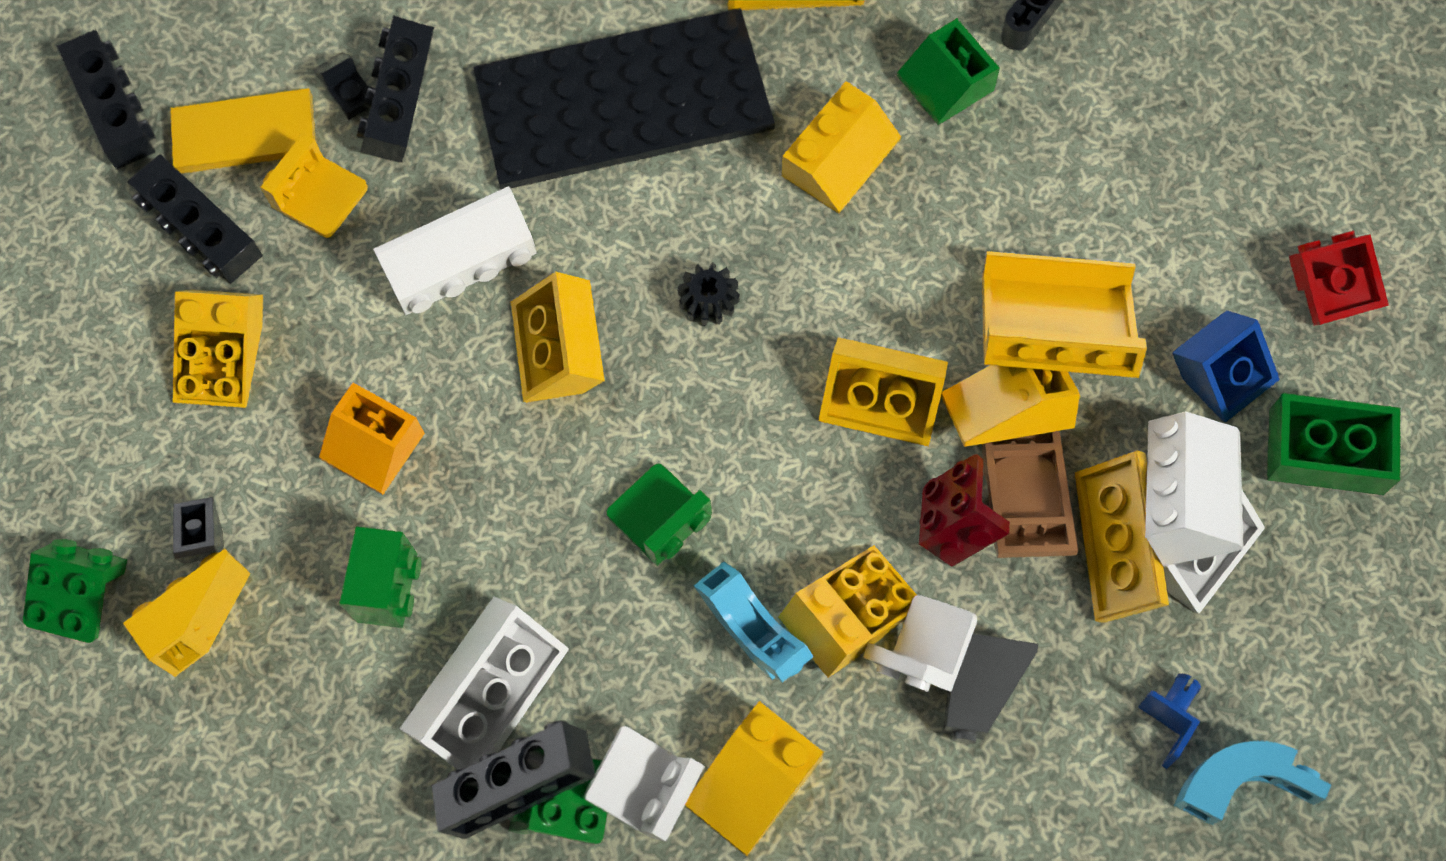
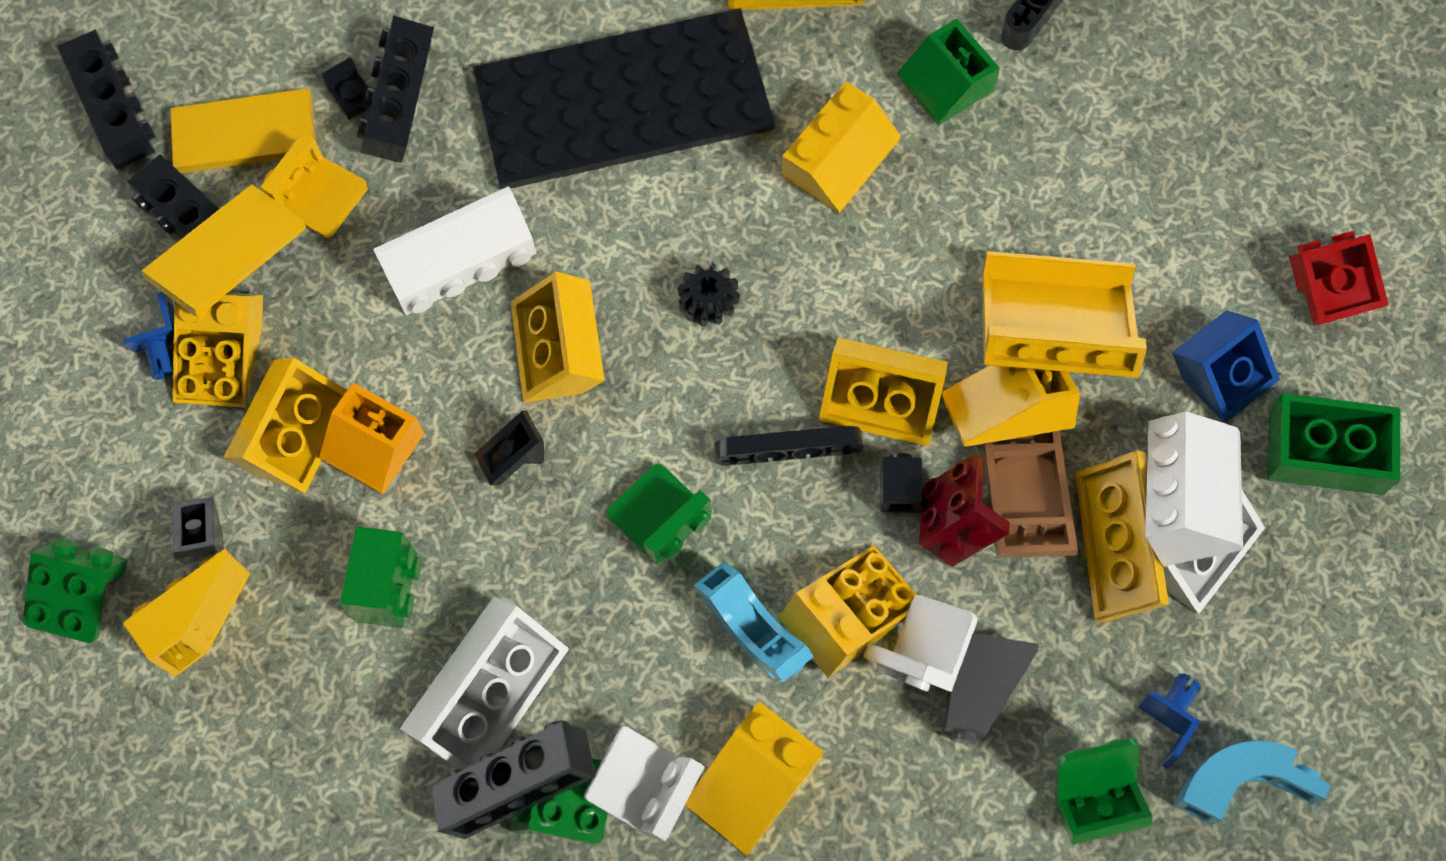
none -> blue bracket [123,291,175,380]
none -> yellow tile [141,184,306,318]
none -> yellow slope [223,357,347,494]
none -> black slope [474,410,544,485]
none -> black beam [714,426,863,466]
none -> black brick [880,453,922,513]
none -> green bracket [1055,738,1153,845]

